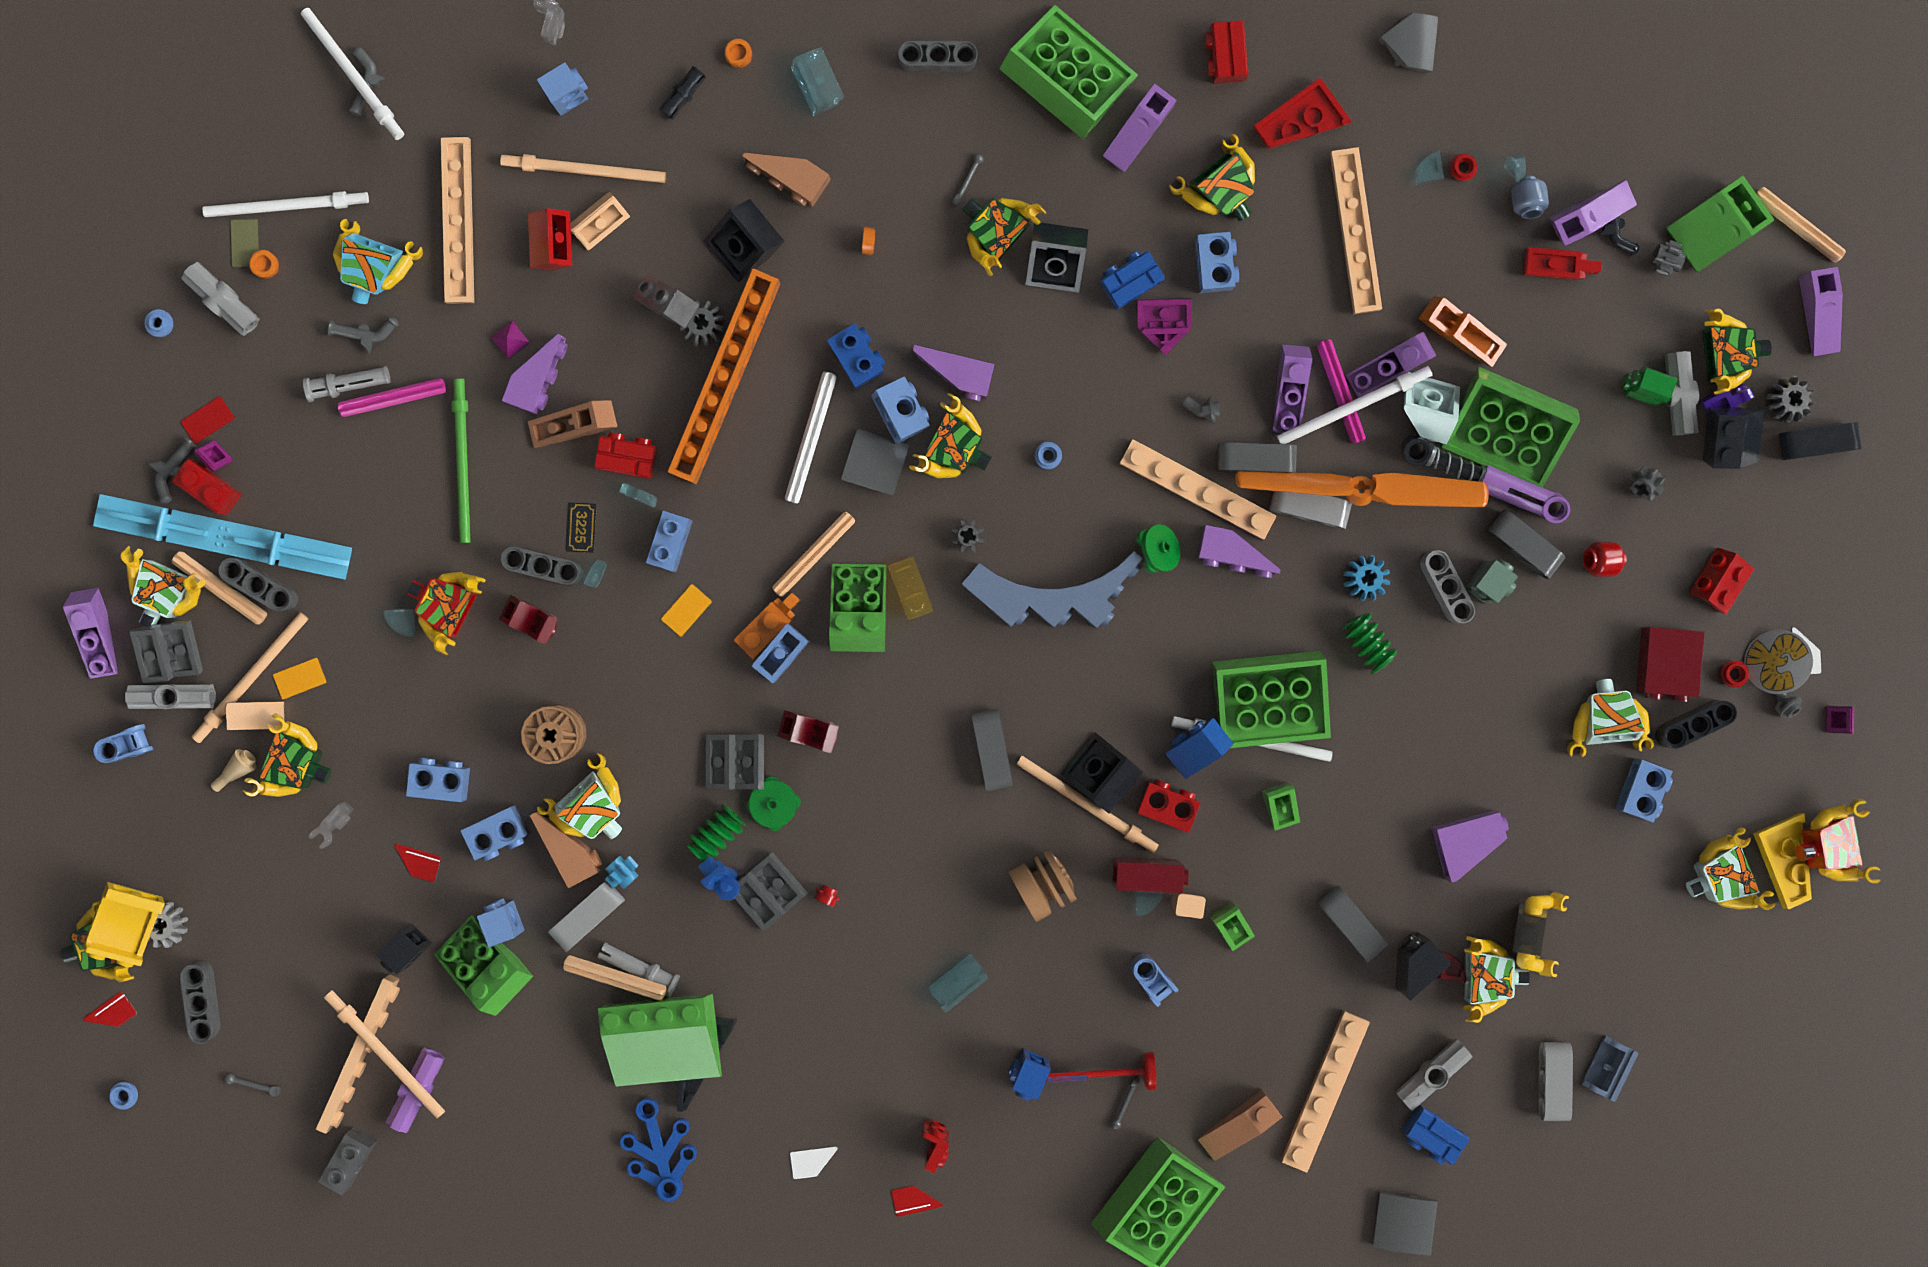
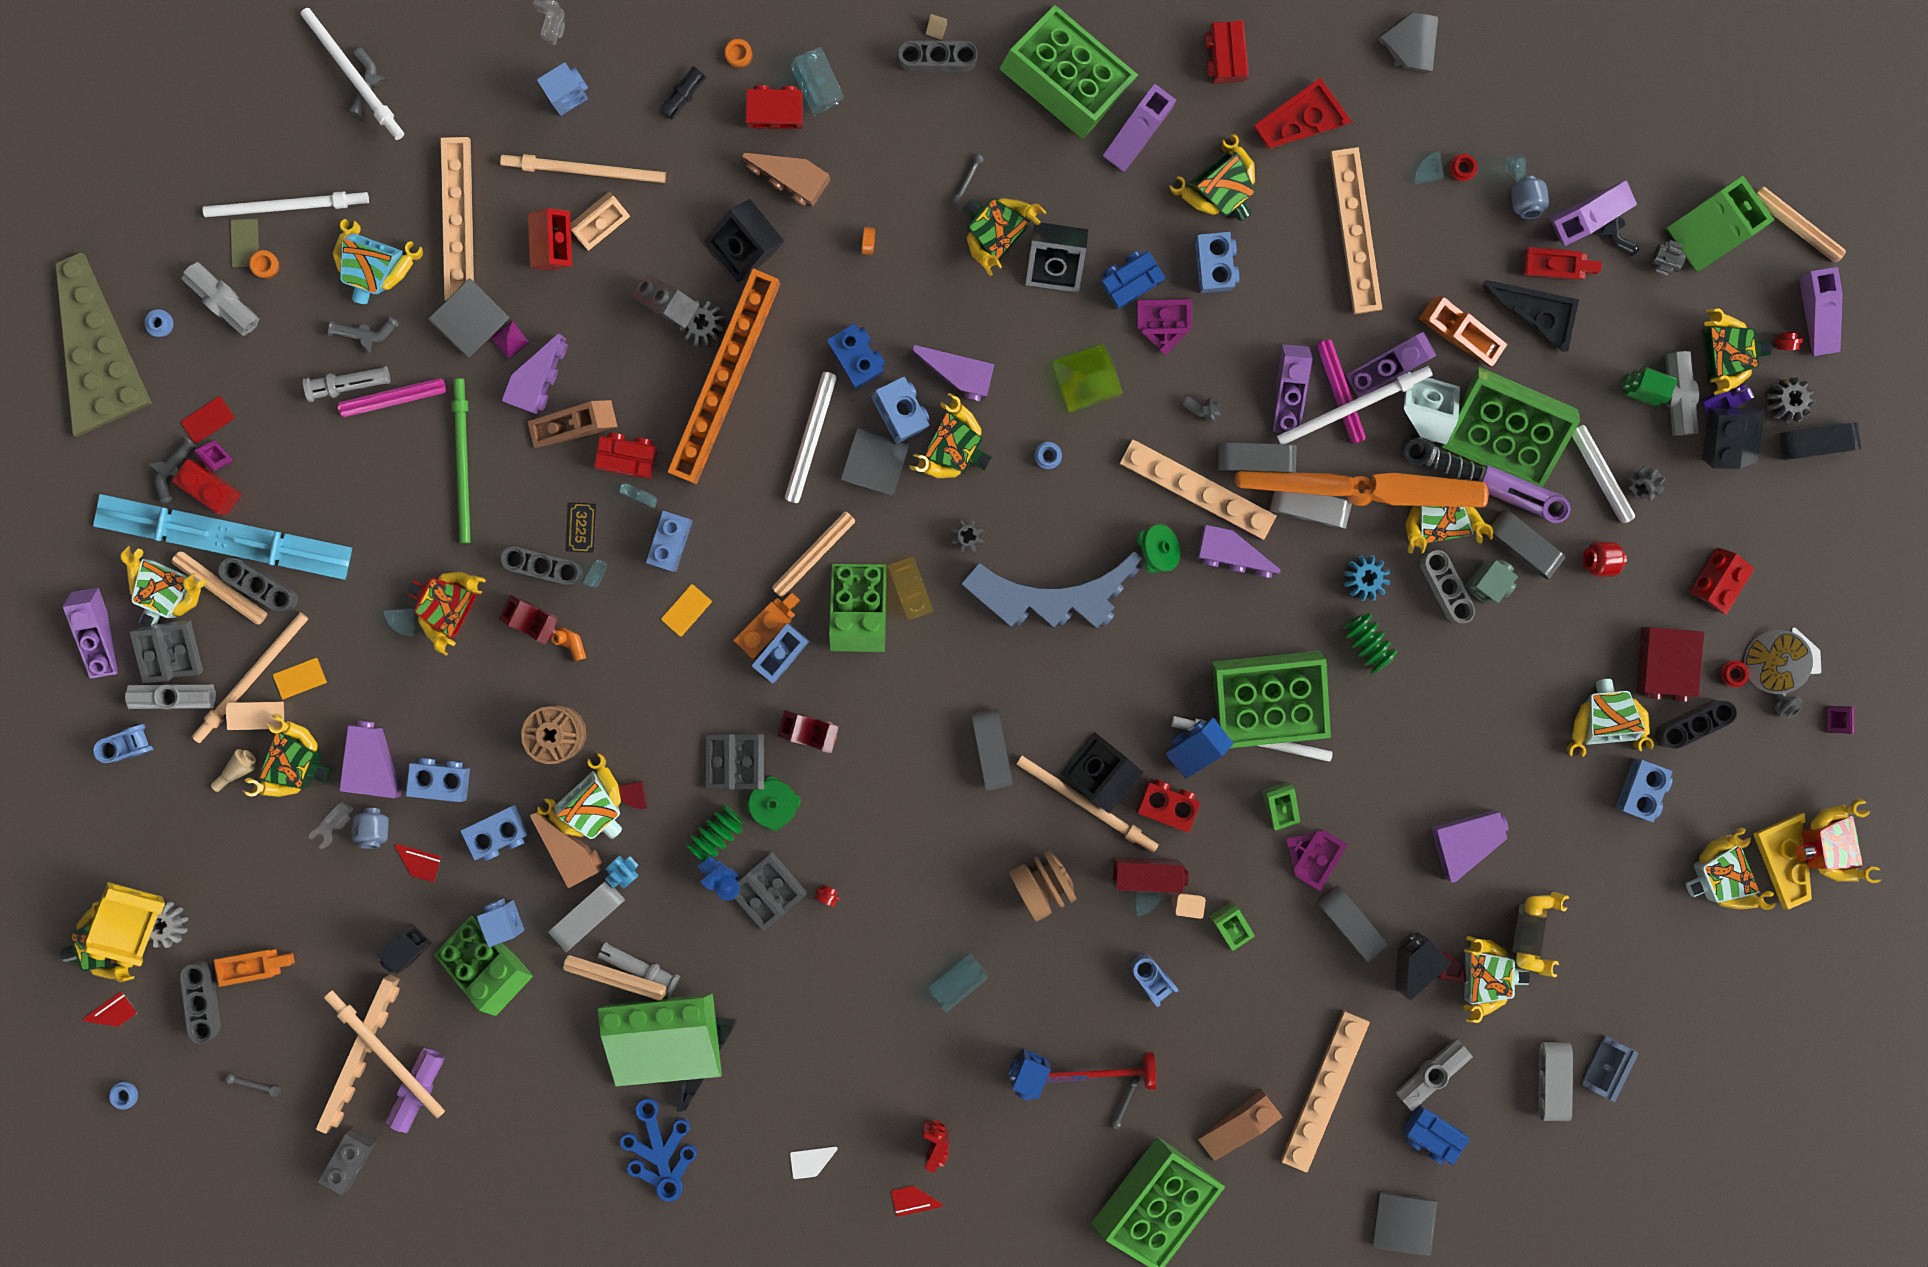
none -> olive wing [56,253,152,437]
none -> orange hinge [213,949,295,987]
none -> medium lavender slope [340,720,402,798]
none -> sand blue head [351,808,389,849]
none -> dark grey slope [428,278,510,358]
none -> orange arm [551,628,586,662]
none -> dark red tile [618,781,648,809]
none -> red brick [746,85,804,129]
none -> tan piece [926,14,947,40]
none -> clear neon green slope [1052,344,1123,413]
none -> magenta slope [1286,830,1348,891]
none -> torso [1405,506,1493,553]
none -> black wing [1482,280,1579,352]
none -> white axle [1572,425,1635,524]
none -> red plate [1774,332,1803,350]

